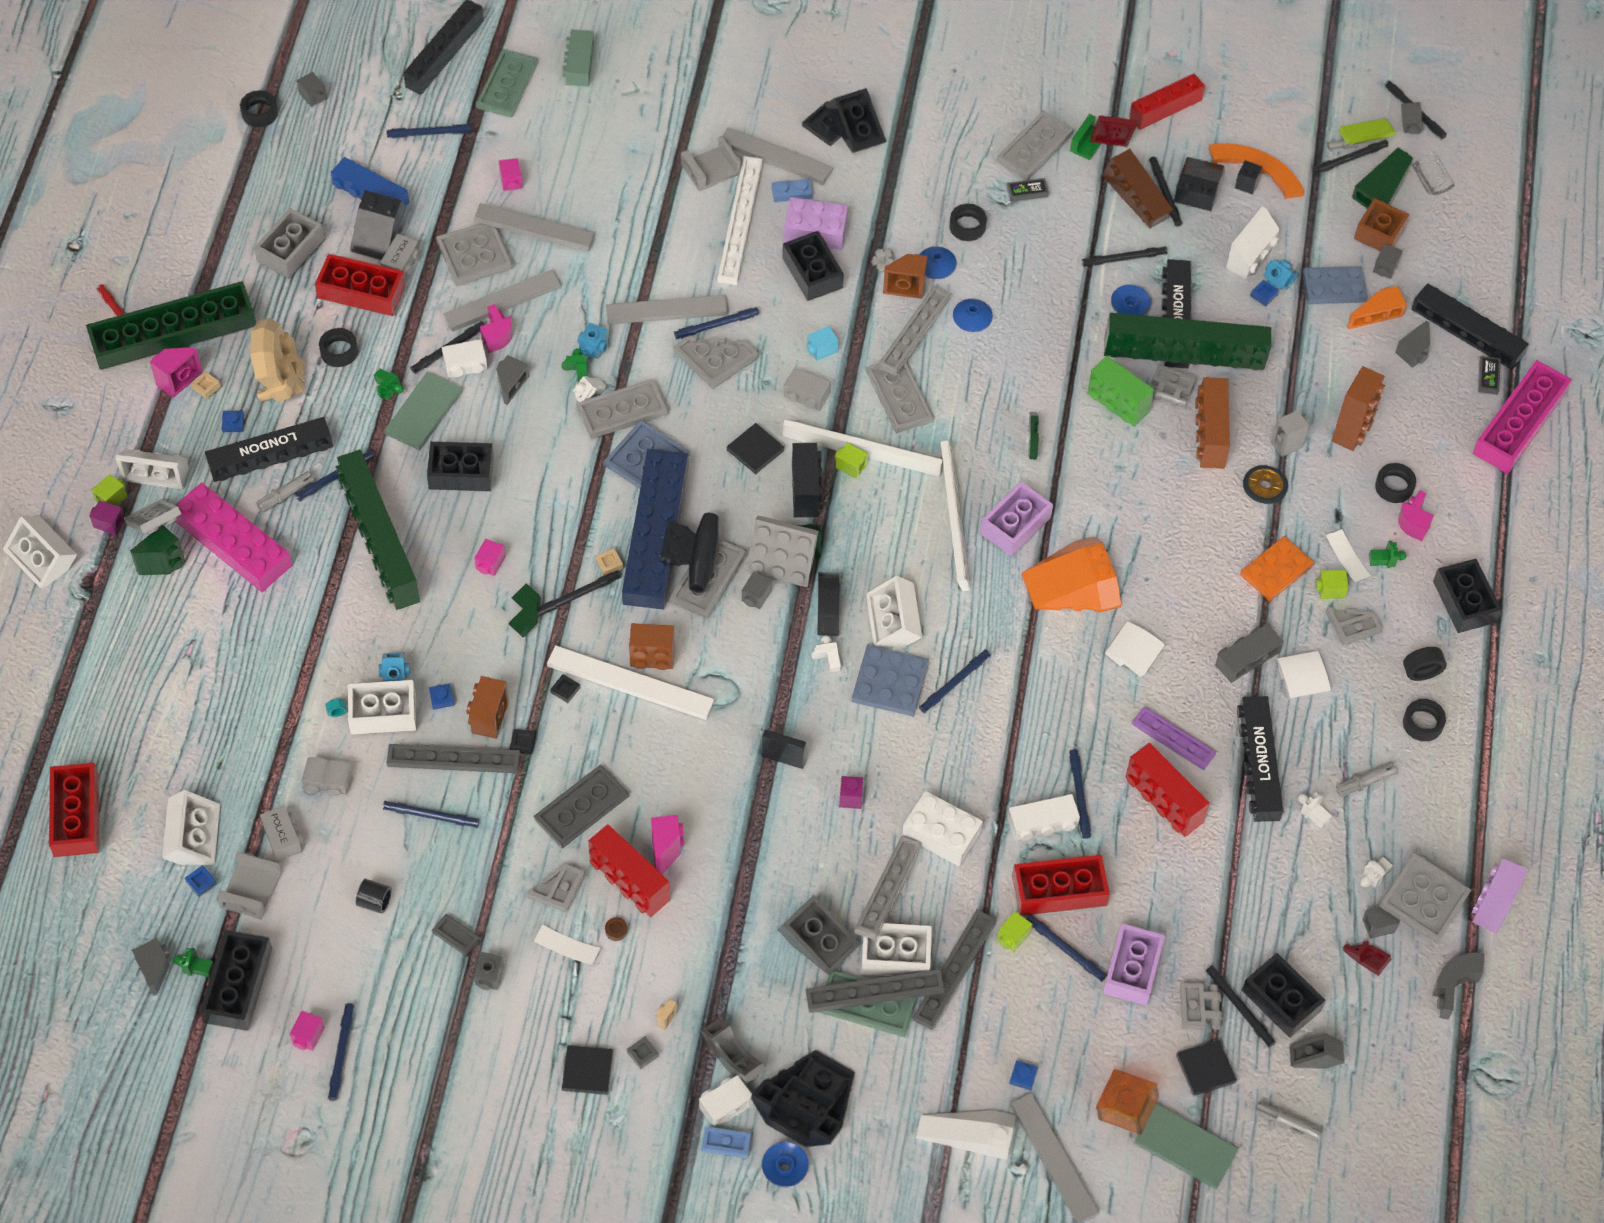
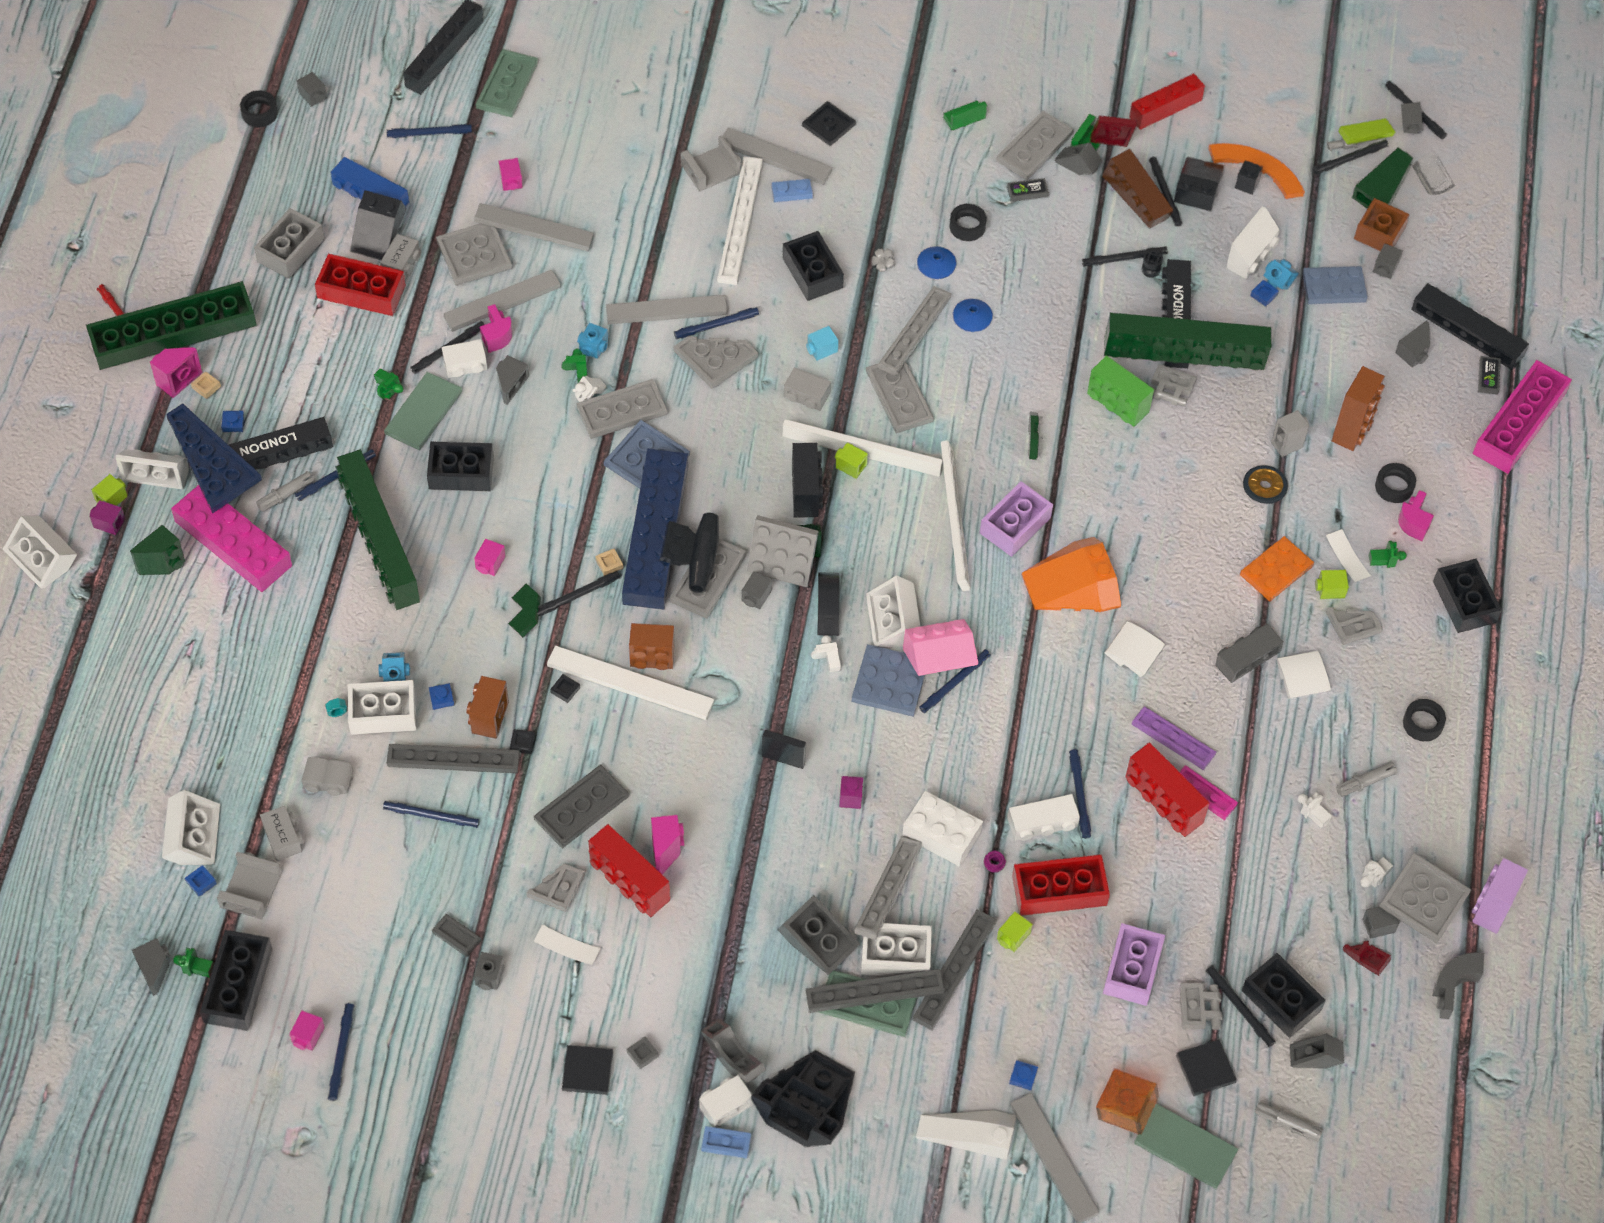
red brick [49,763,99,857] -> none
light grey plate [124,499,181,534] -> none
tan brick [250,318,305,402] -> none
black tyre [318,328,358,367] -> none
black piece [355,878,392,914] -> none
sand green brick [562,29,594,87] -> none
reddish brown tile [605,917,628,941] -> none
tan plate [656,999,677,1030] -> none
black tile [727,423,784,475] -> none
blue dish [762,1142,808,1187] -> none
lavender brick [784,197,848,250] -> none
black slope [825,88,886,153] -> none
dark orange slope [883,254,927,299] -> none
dark blue piece [1026,914,1107,982] -> none
blue dish [1111,285,1151,315] -> none
dark orange brick [1195,377,1230,469] -> none
black brick [1237,696,1283,822] -> none
orange slope [1347,286,1407,330] -> none
black tyre [1403,647,1447,681] -> none
none -> dark blue wing [166,403,262,514]
none -> bright pink slope [903,619,978,676]
none -> green panel [943,100,987,131]
none -> magenta plate [984,851,1006,873]
none -> dark grey slope [1054,143,1102,175]
none -> black wheel [1141,250,1163,278]
none -> dark pink tile [1180,765,1238,821]

